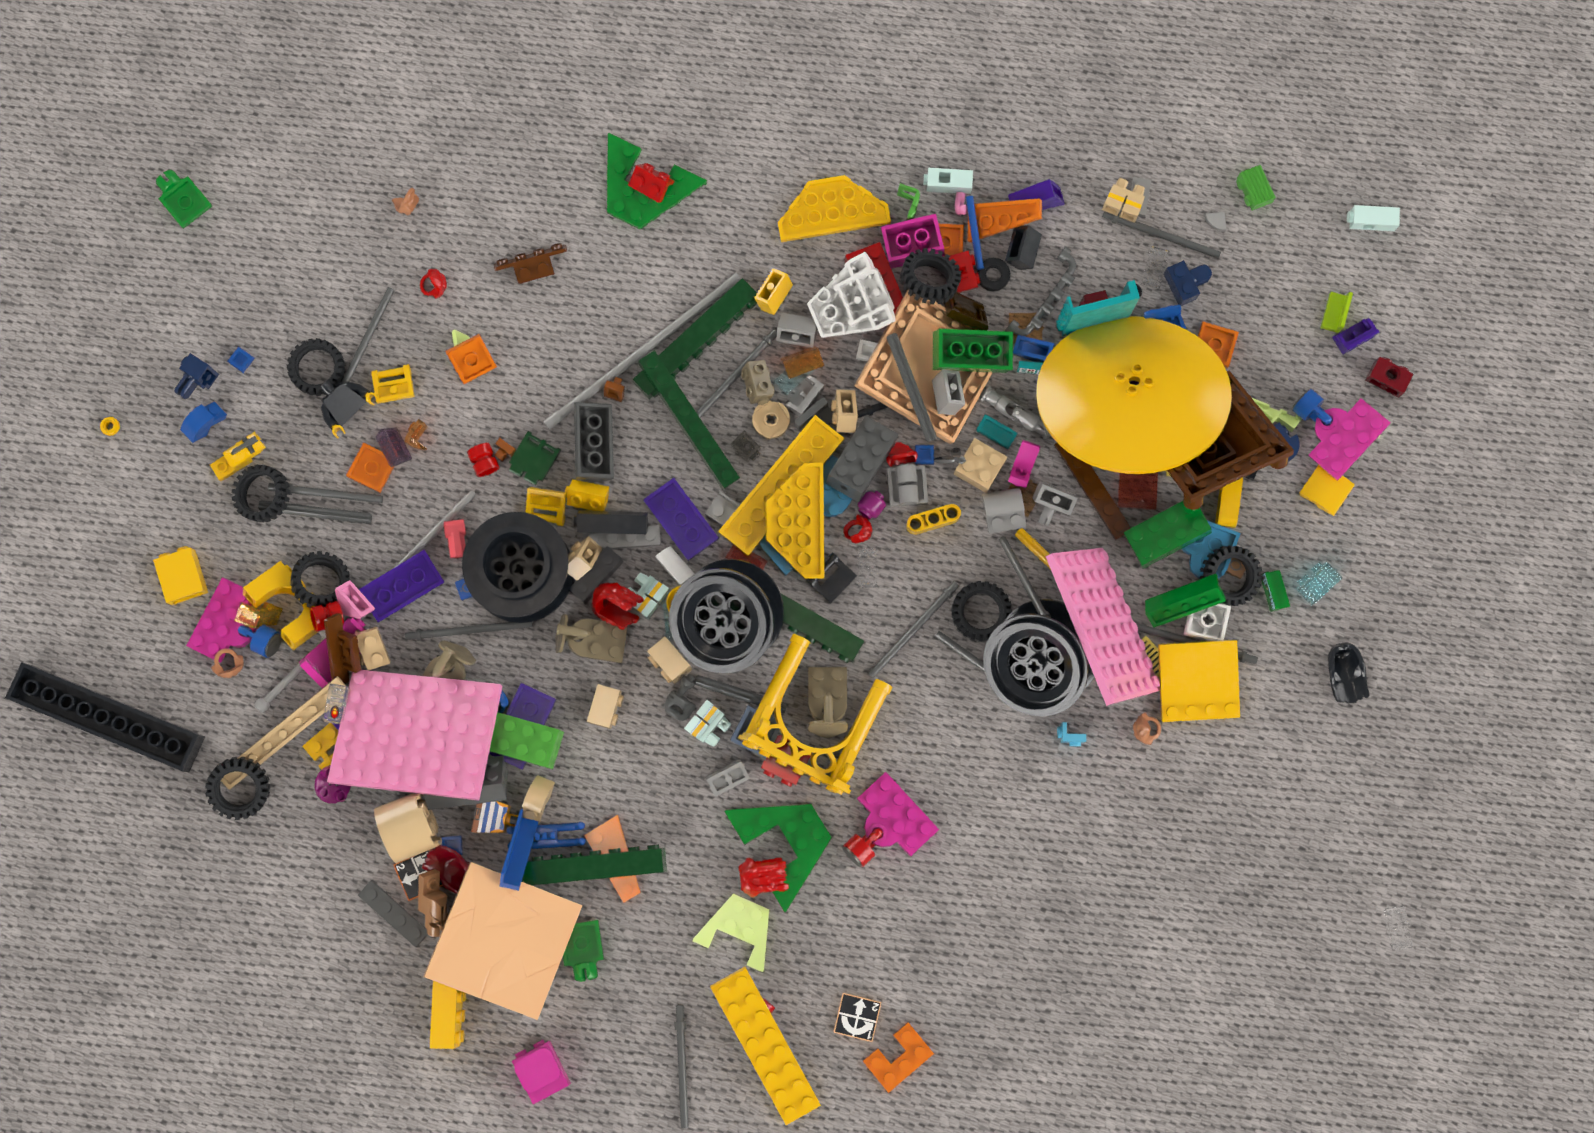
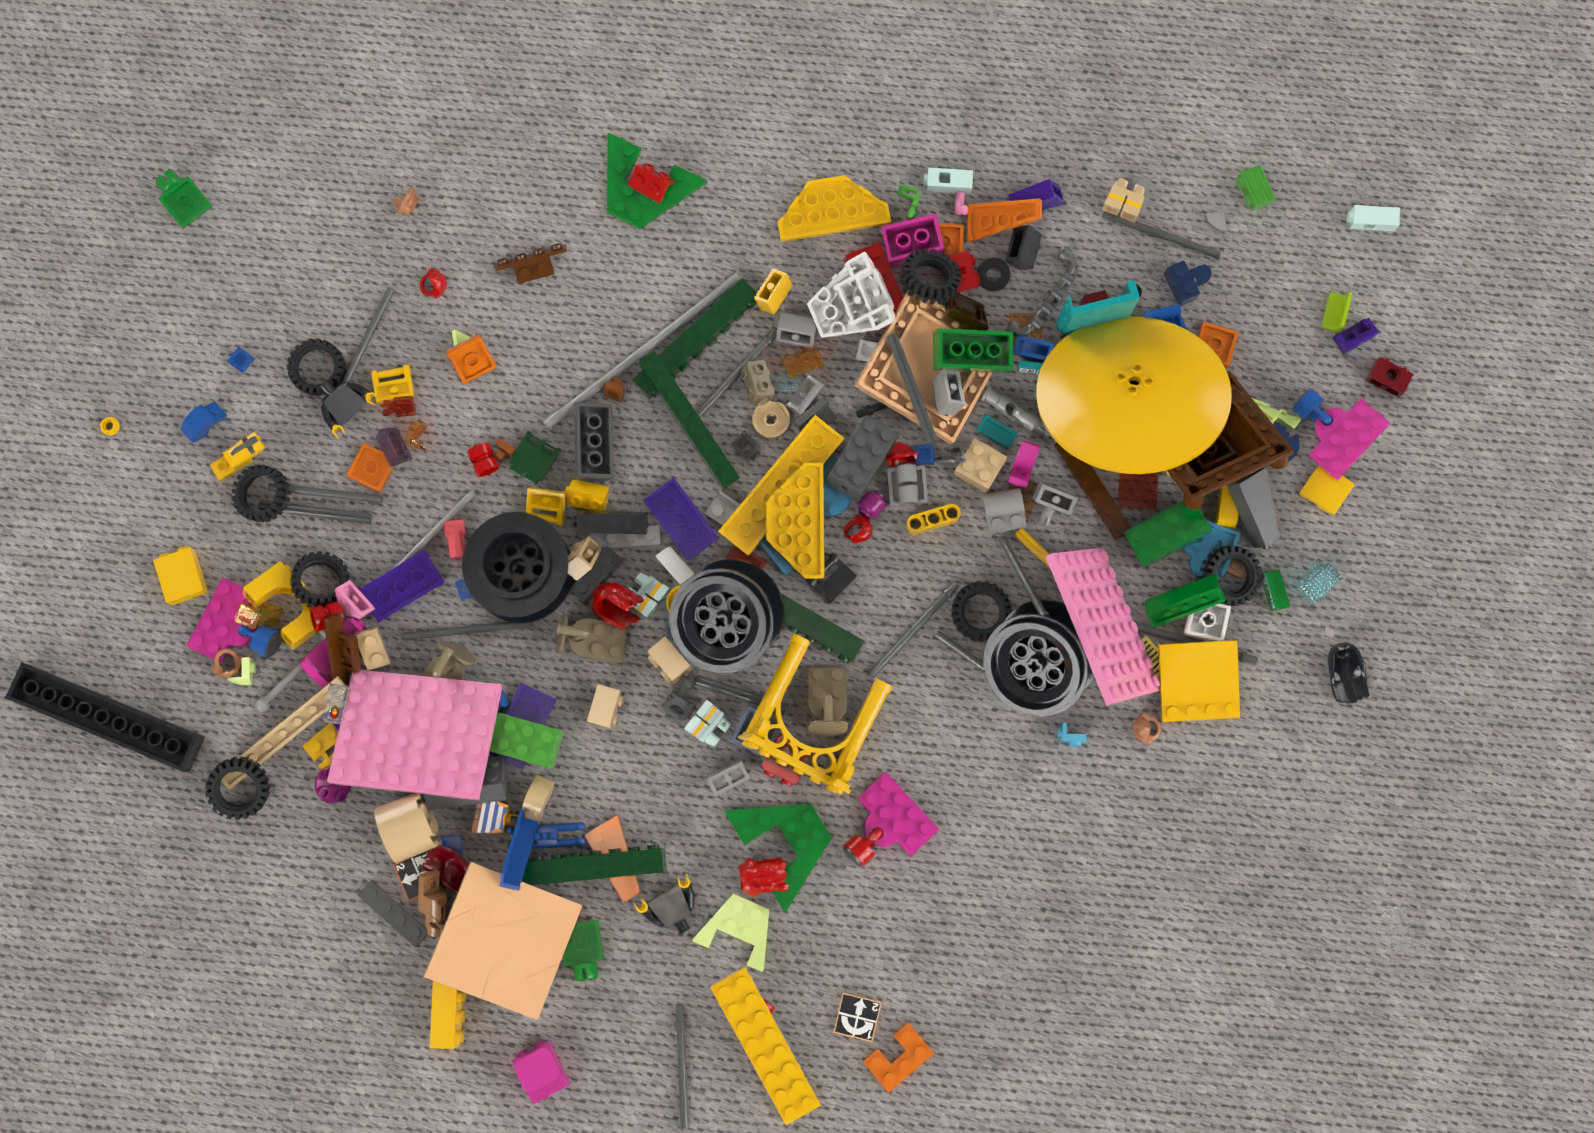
dark blue brick [174,353,219,399] -> none
tan brick [831,390,858,433] -> none
blue bar [966,196,984,270] -> none
none -> yellowish green plate [227,657,256,685]
none -> clear red plate [380,396,416,417]
none -> torso [634,874,695,934]
none -> slope [1227,468,1280,549]

